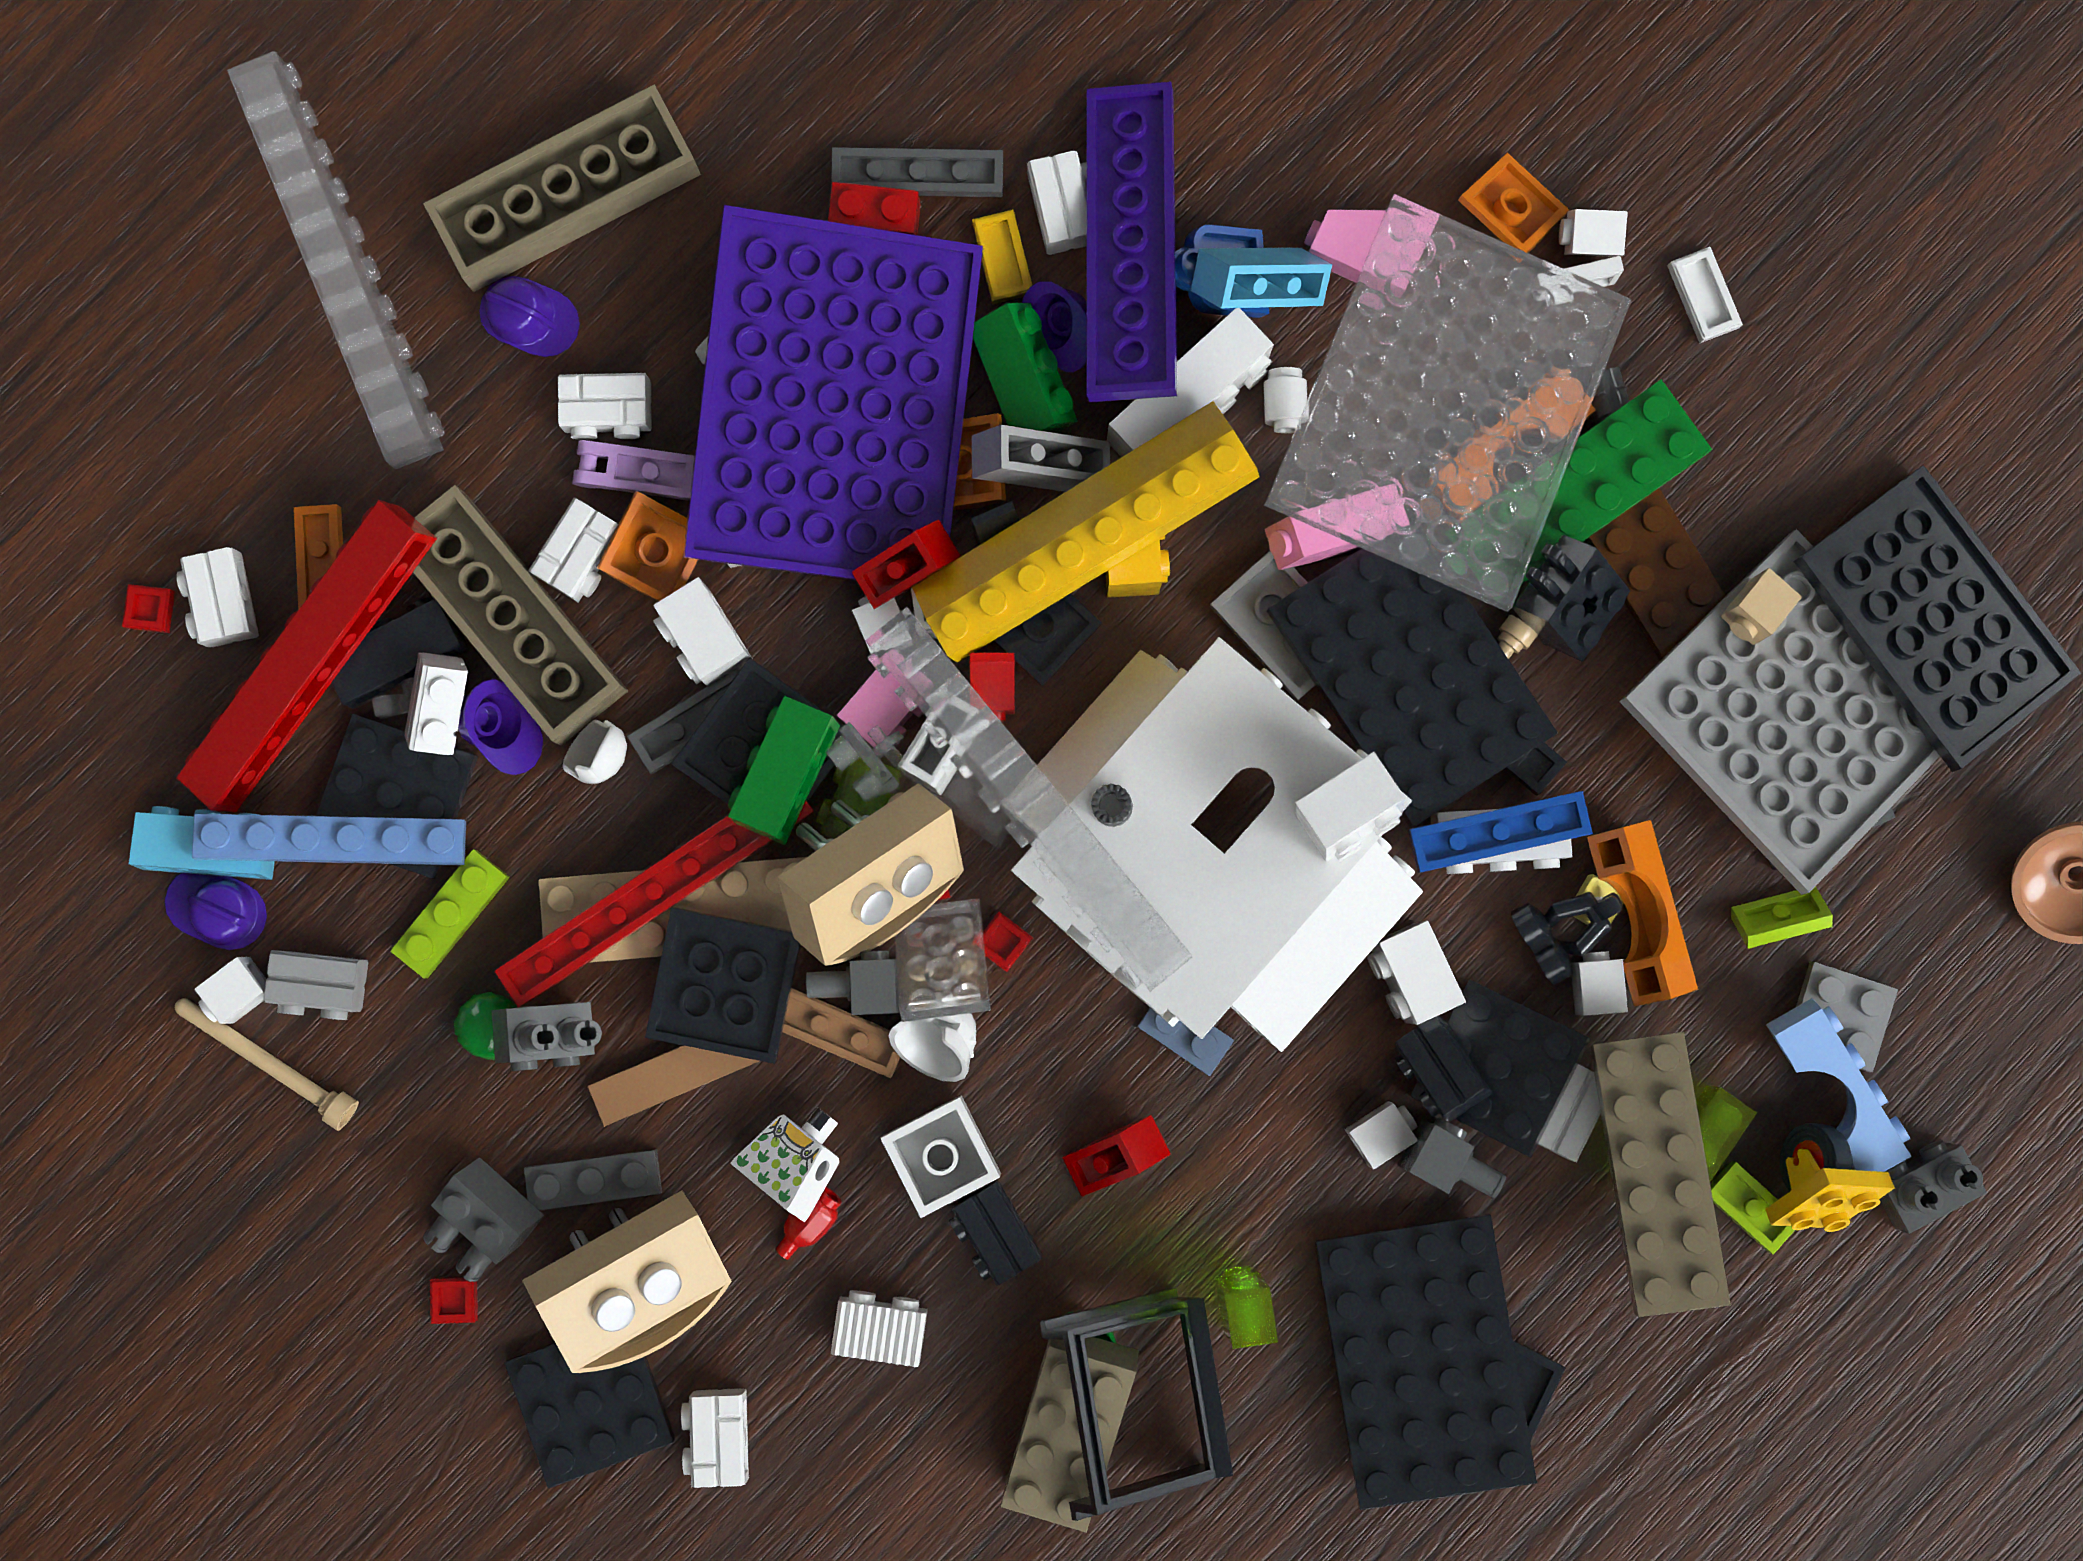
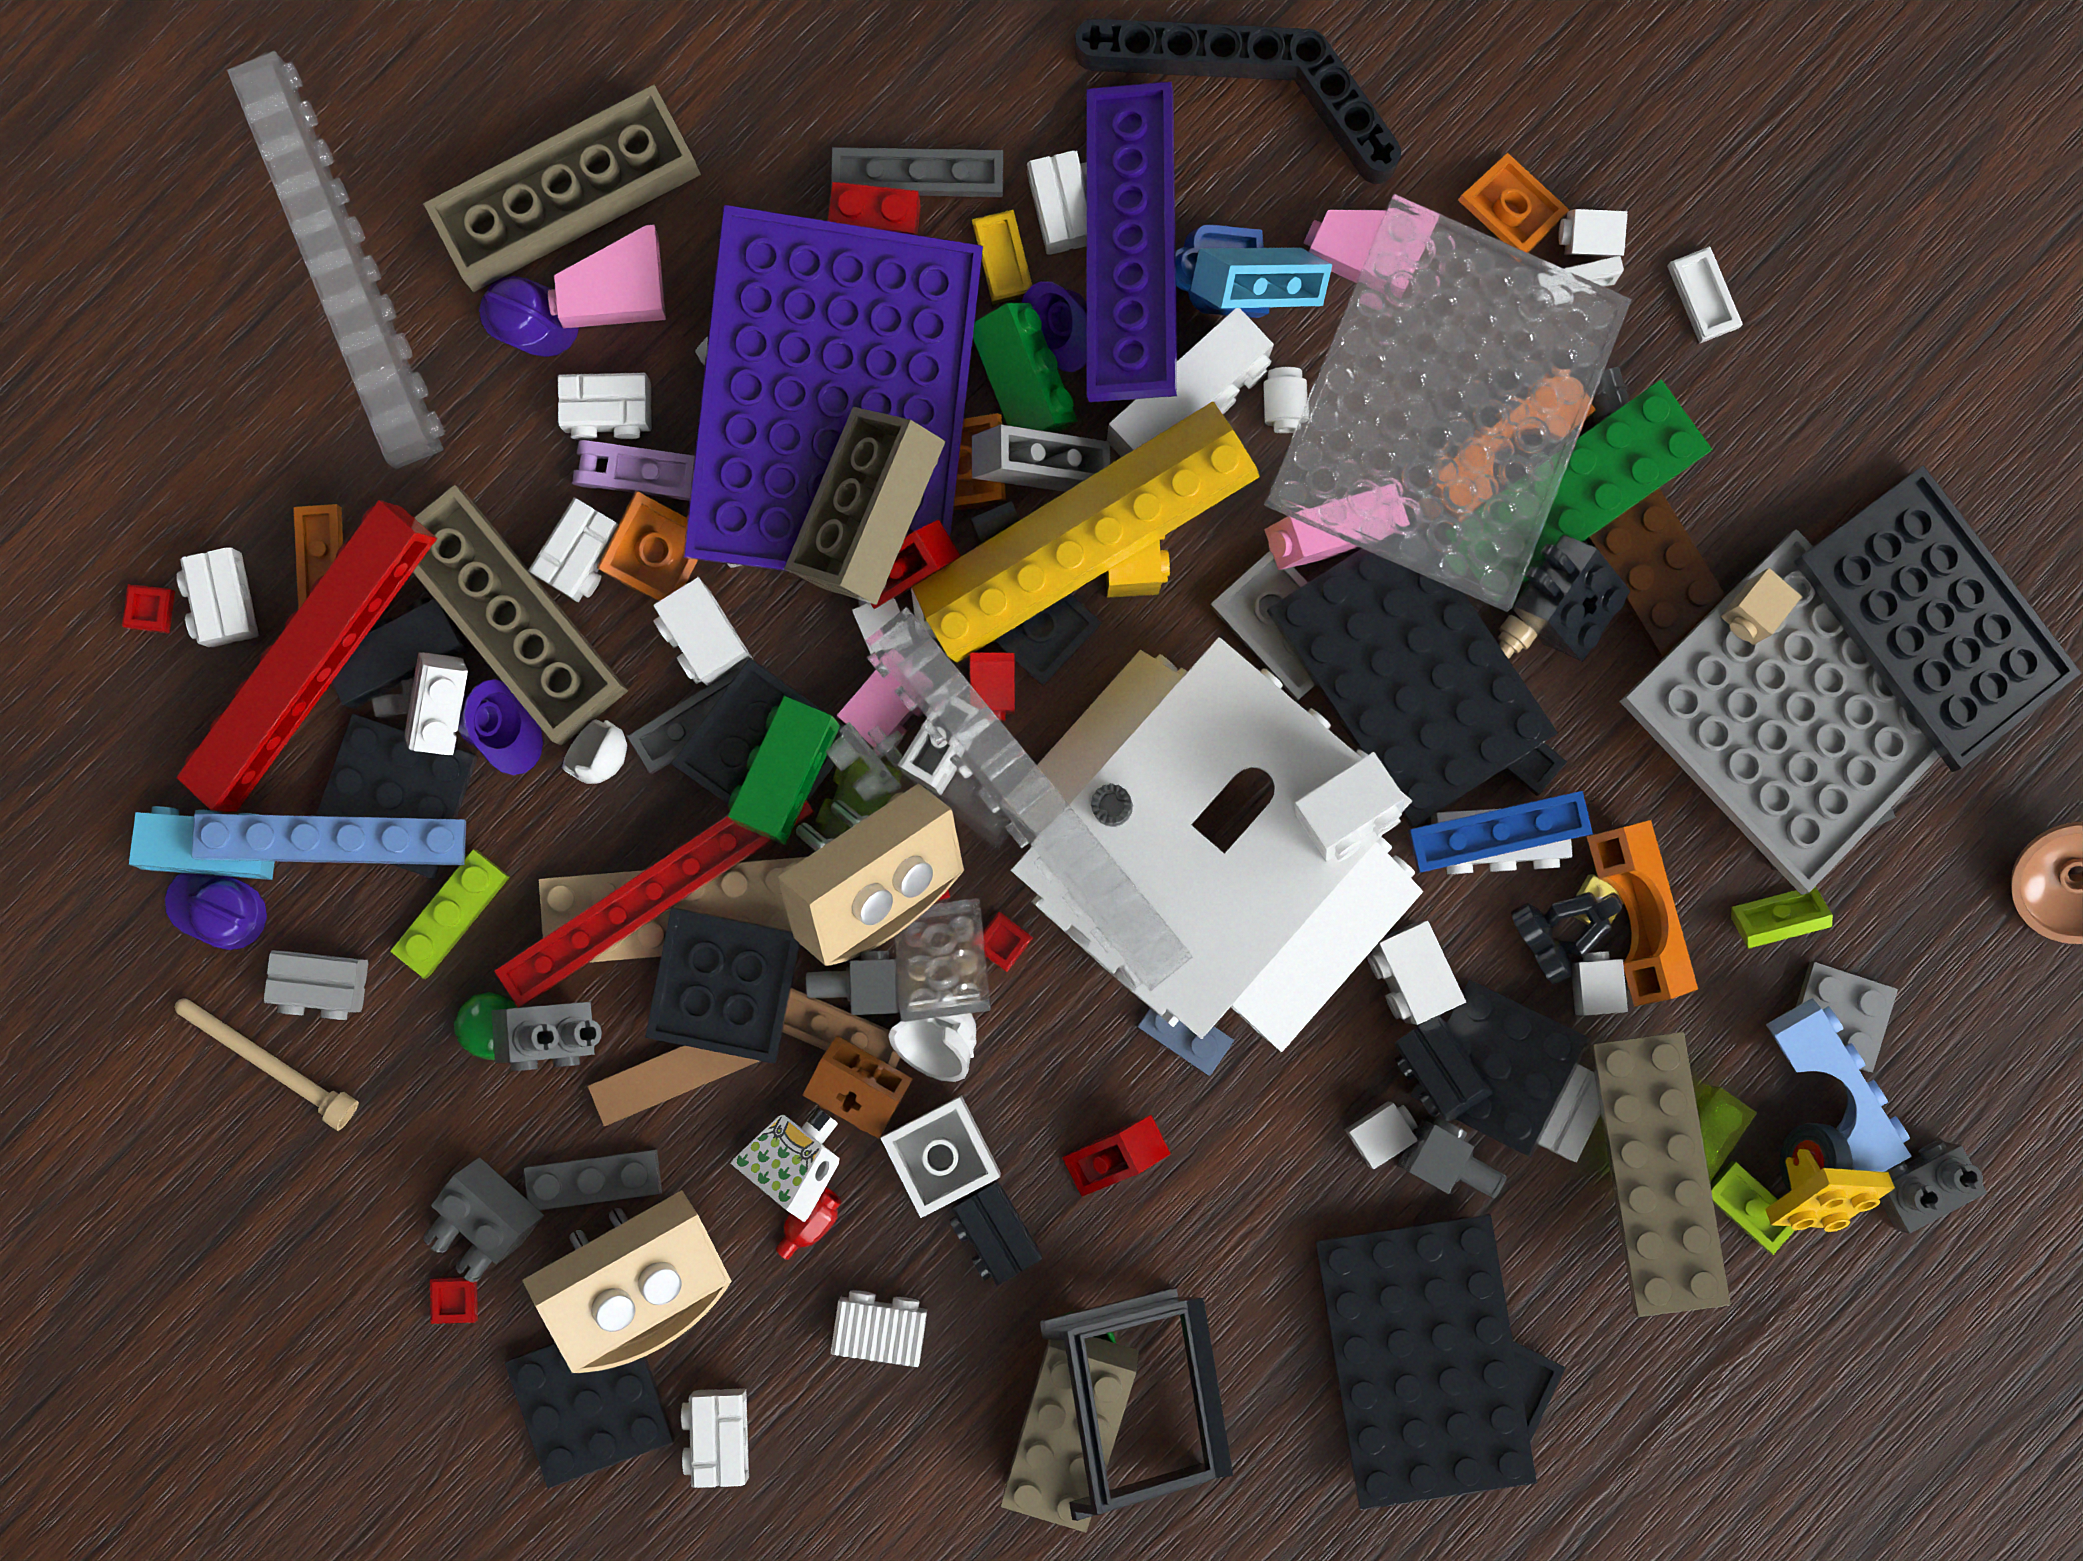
white brick [195,957,266,1024] -> none
clear neon green brick [1216,1266,1278,1349] -> none
none -> bright pink slope [548,225,666,328]
none -> dark tan brick [784,407,945,605]
none -> dark orange brick [803,1036,913,1139]
none -> black beam [1075,19,1401,184]

